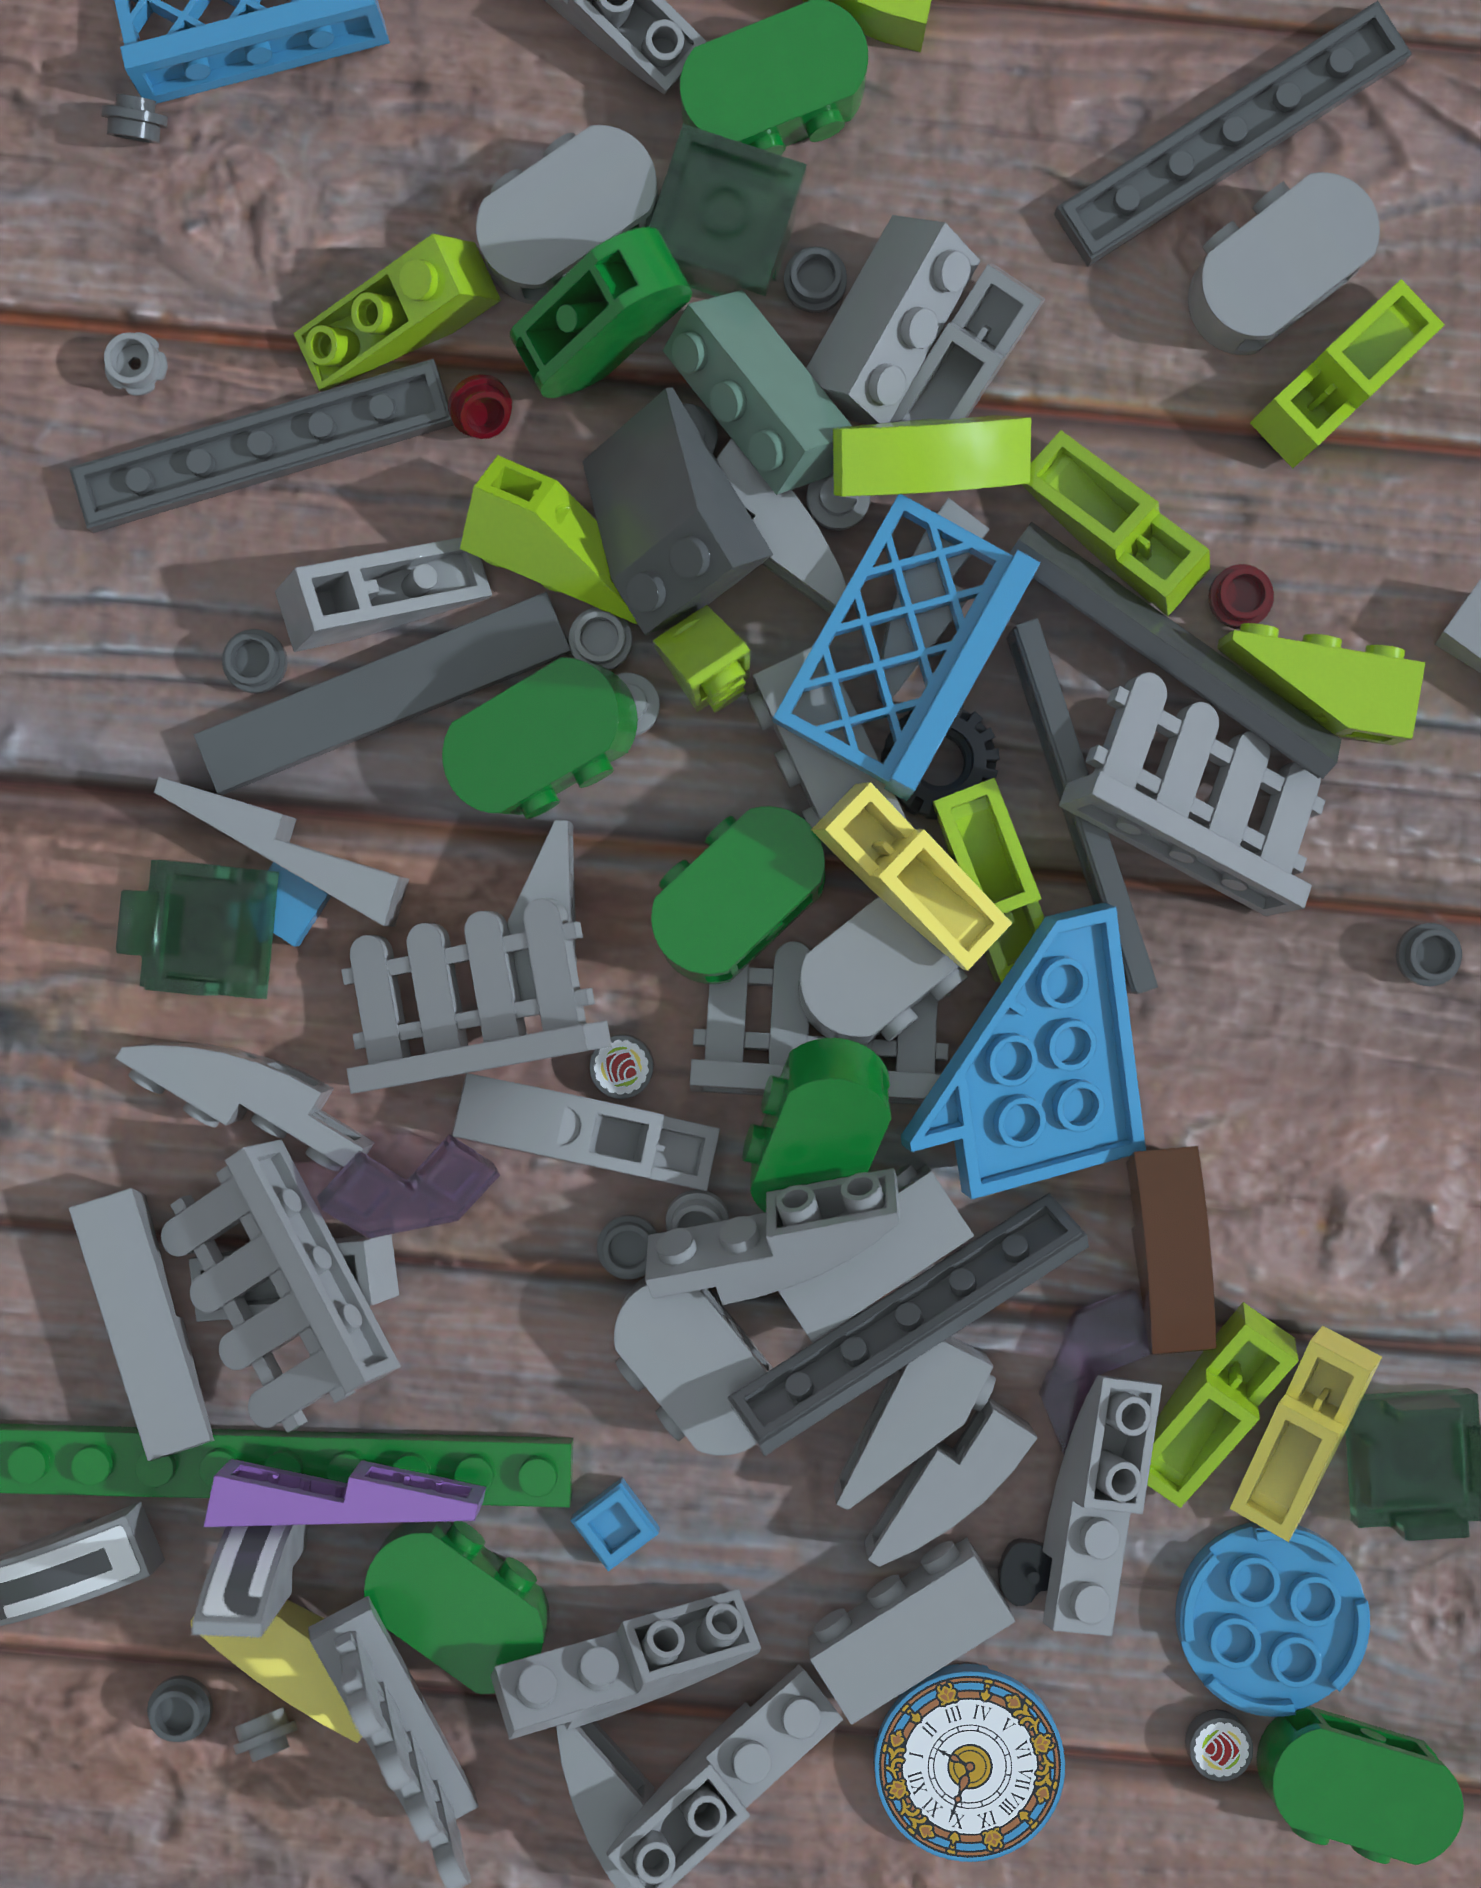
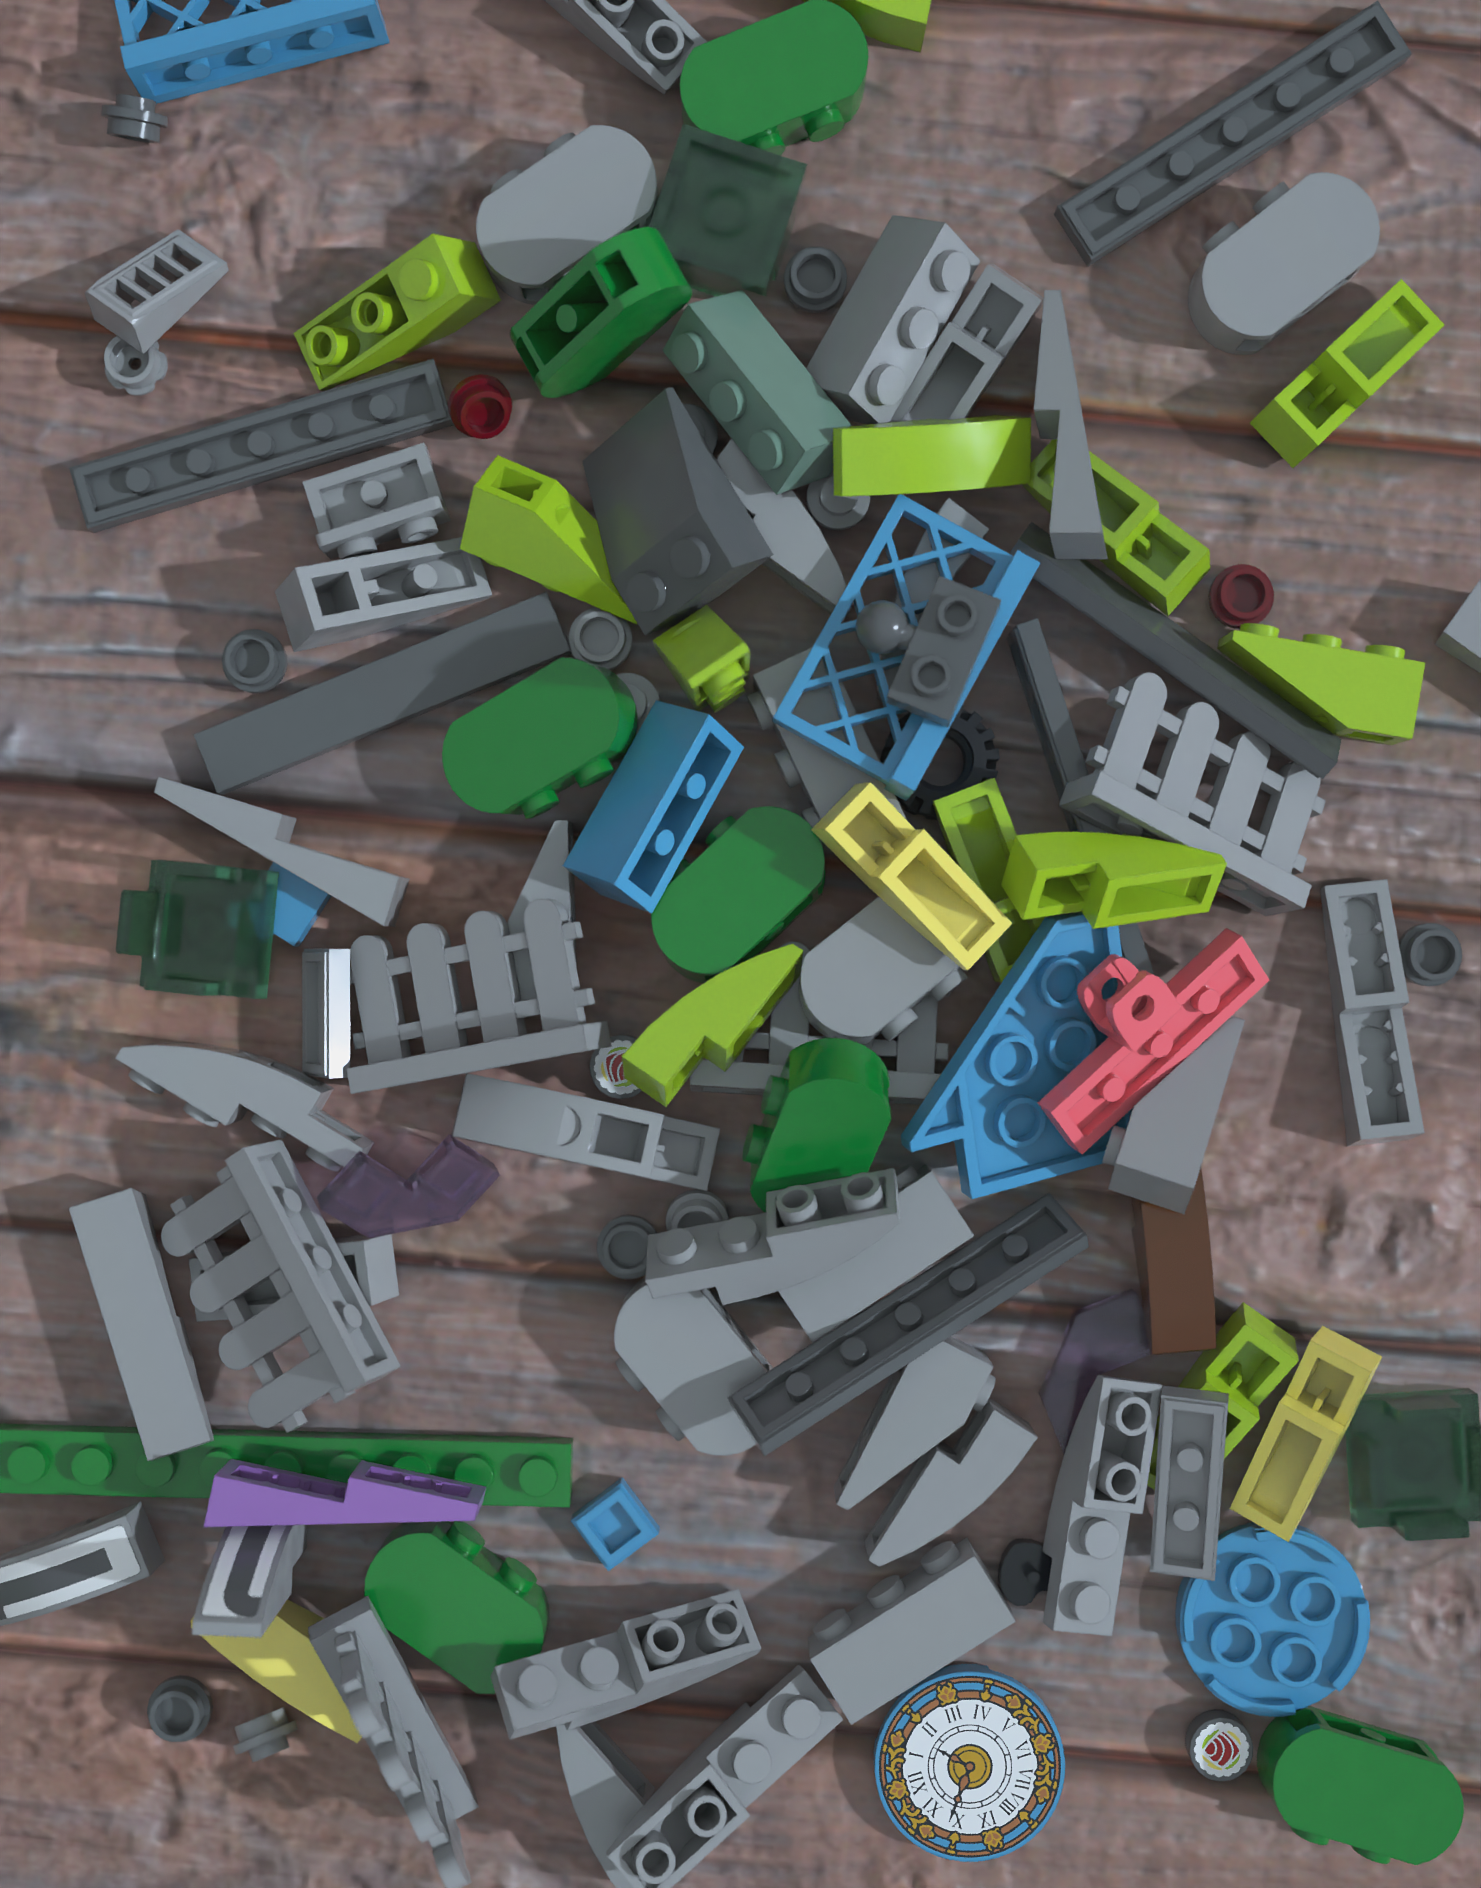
none -> light grey slope [85,229,229,354]
none -> light grey tile [302,949,350,1078]
none -> light grey bracket [303,442,451,560]
none -> dark azure brick [563,700,744,914]
none -> lime slope [622,943,803,1107]
none -> dark grey plate [855,576,1001,728]
none -> lime slope [1001,832,1227,929]
none -> light grey slope [1034,290,1107,559]
none -> coral plate [1038,928,1270,1155]
none -> light grey slope [1102,1016,1245,1214]
none -> light grey tile [1150,1385,1229,1581]
none -> light grey slope [1320,879,1425,1146]

